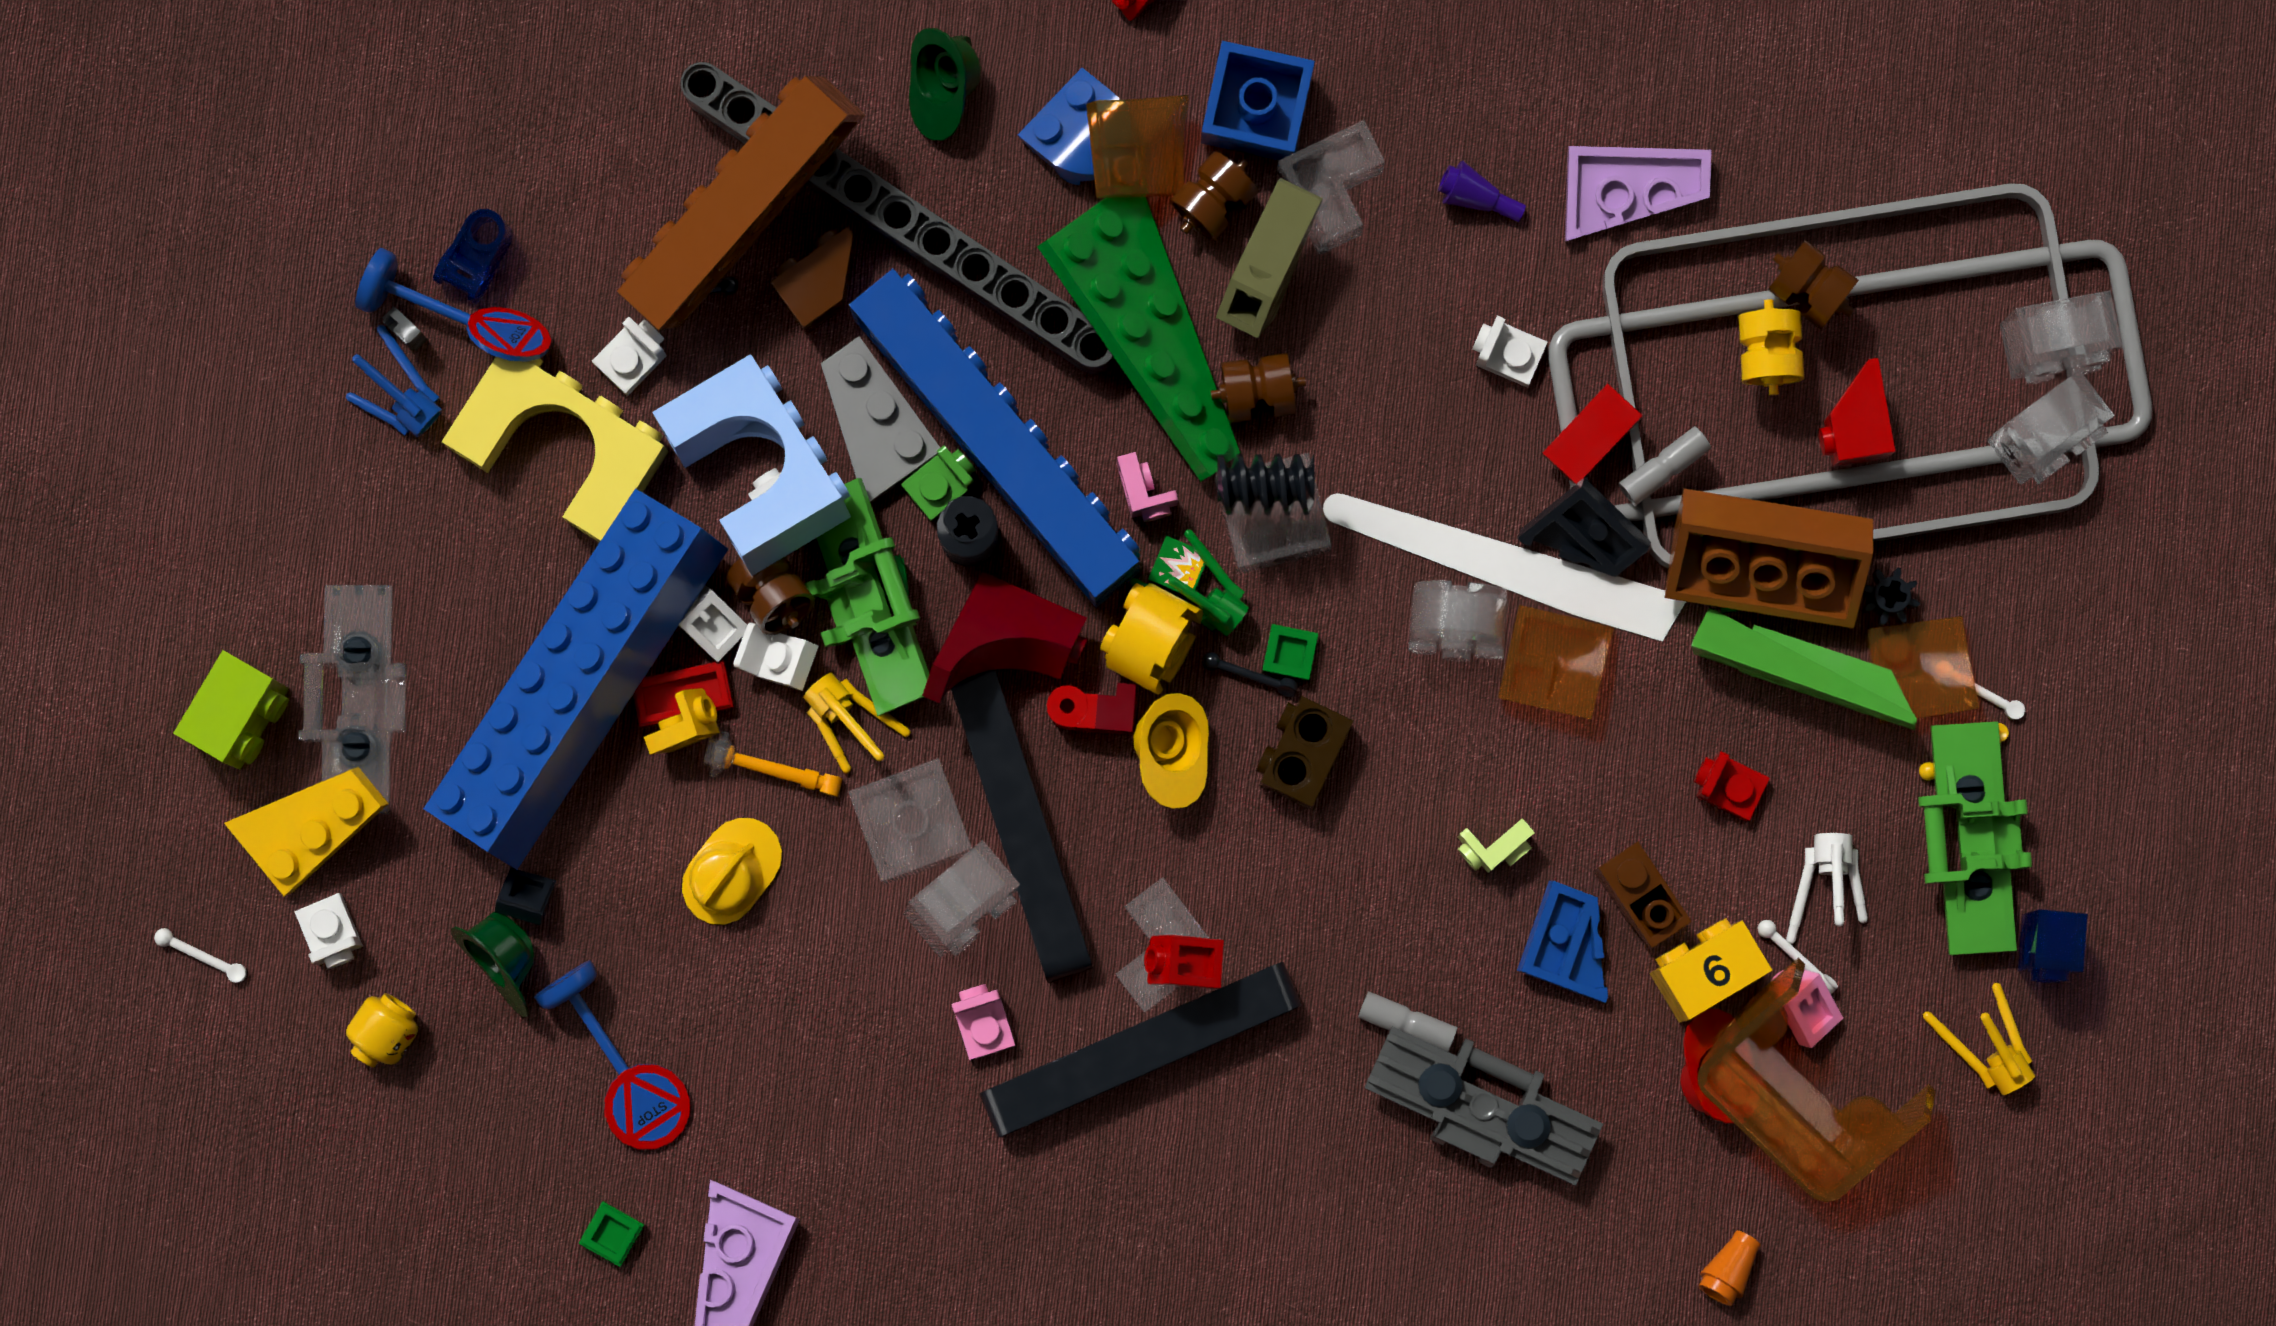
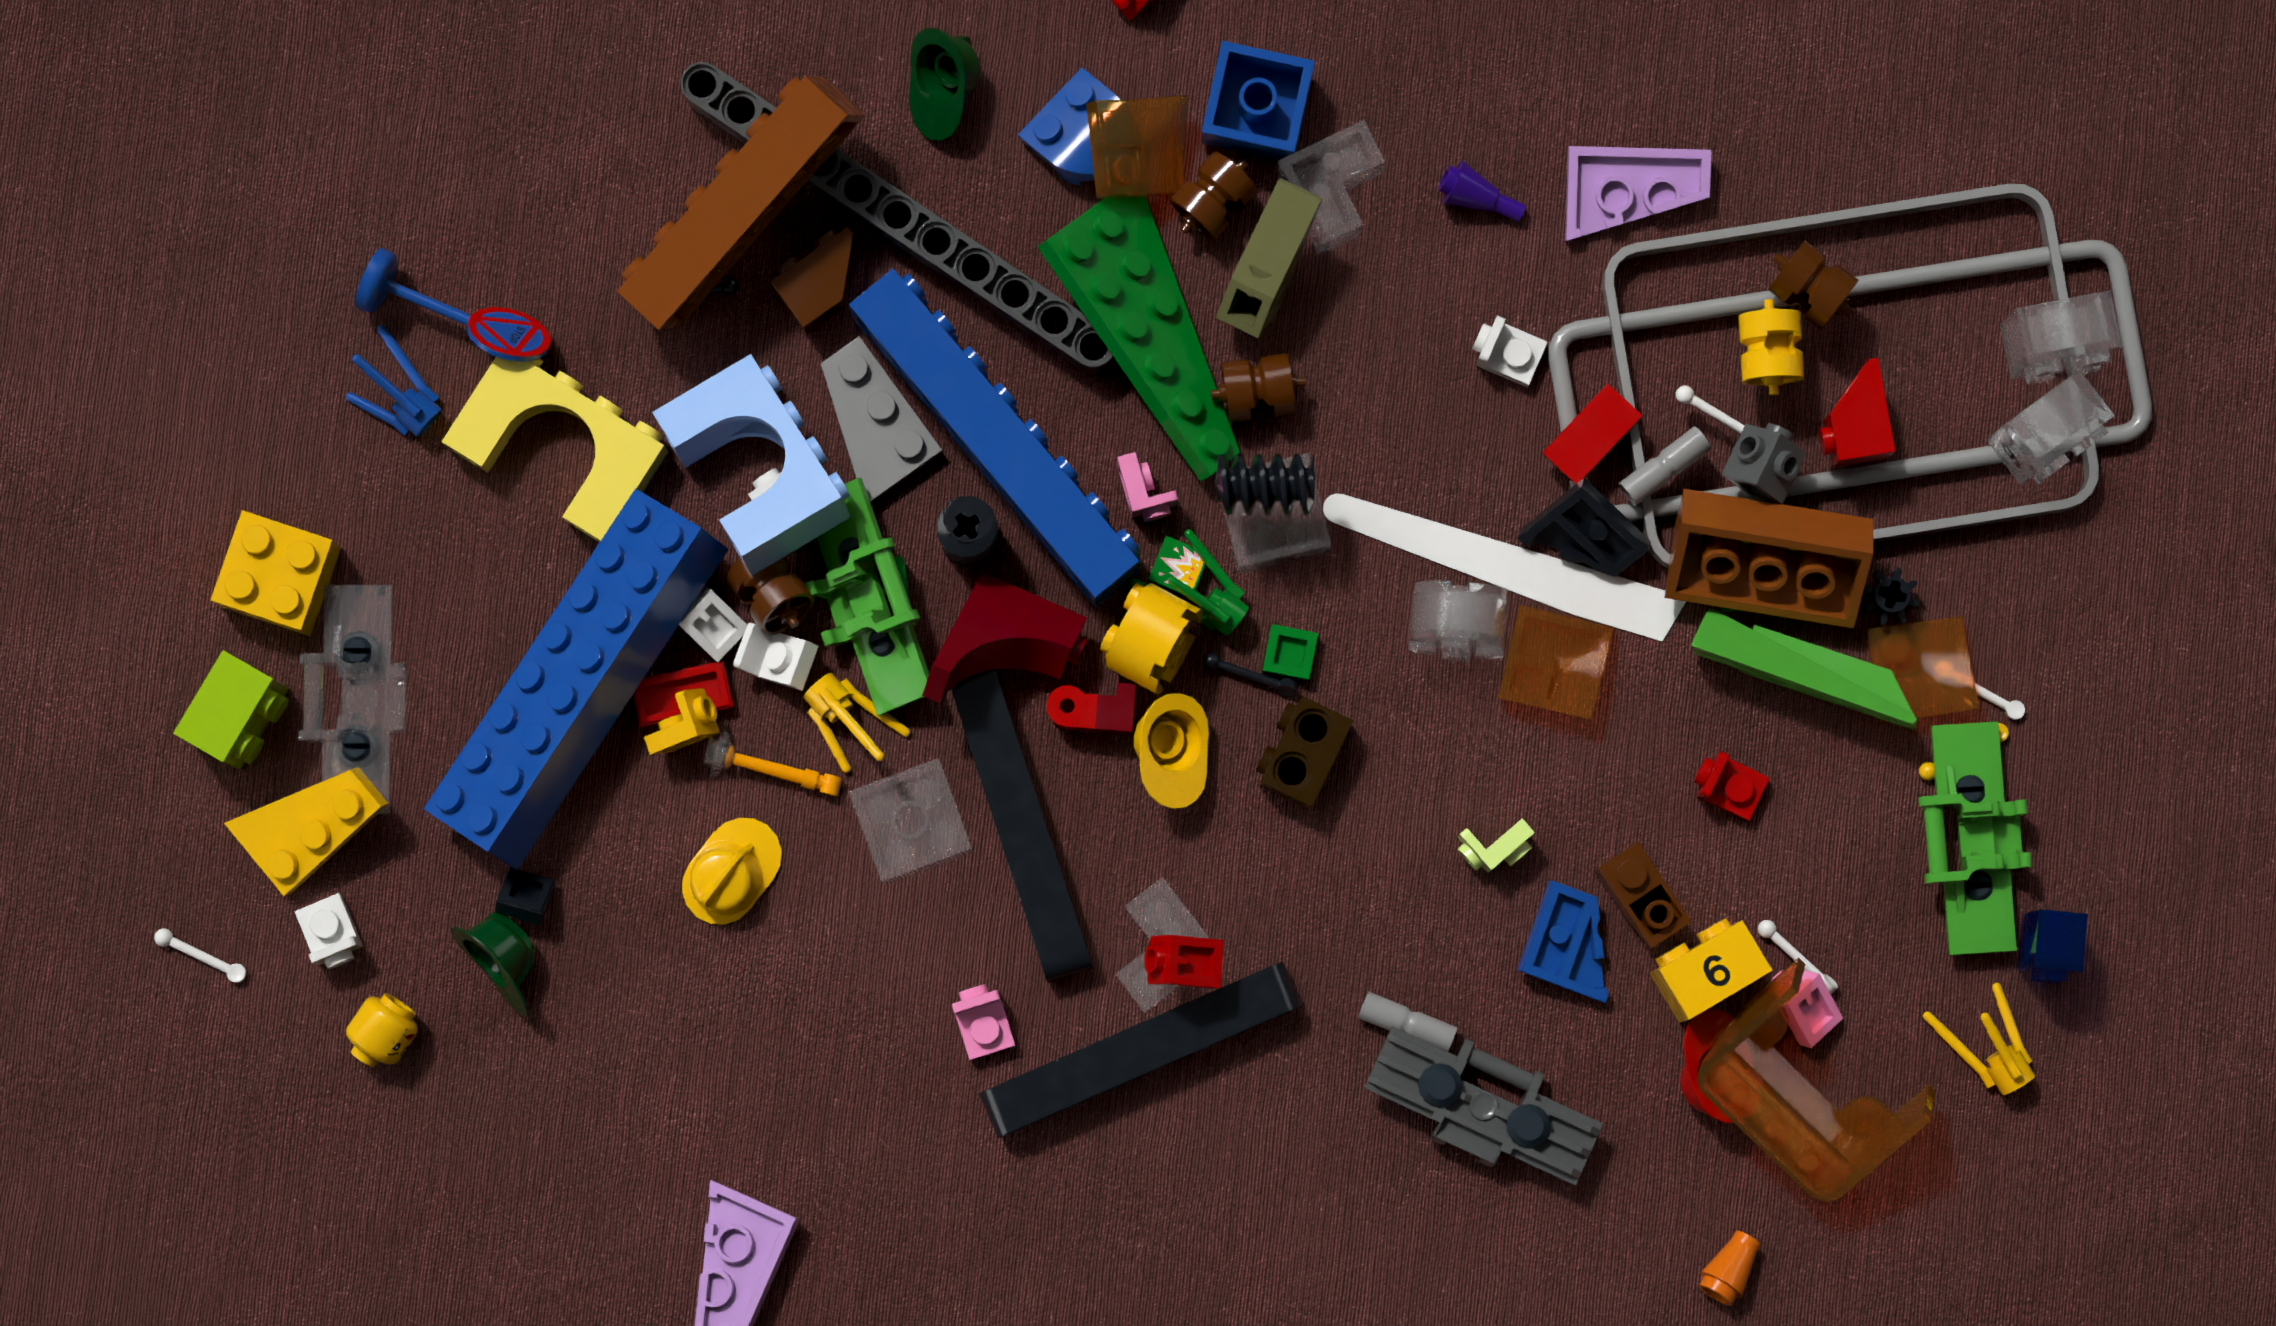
dark grey tile [382,306,428,351] -> none
clear blue piece [433,209,512,304] -> none
piece [534,960,690,1149] -> none
green tile [578,1201,646,1267] -> none
white bracket [592,317,667,396] -> none
bright green bracket [901,445,976,523] -> none
clear brick [903,840,1020,958] -> none
white plant [1786,833,1868,944] -> none
none -> yellow brick [210,510,341,636]
none -> white hinge [1676,385,1745,434]
none -> dark grey brick [1721,423,1807,504]

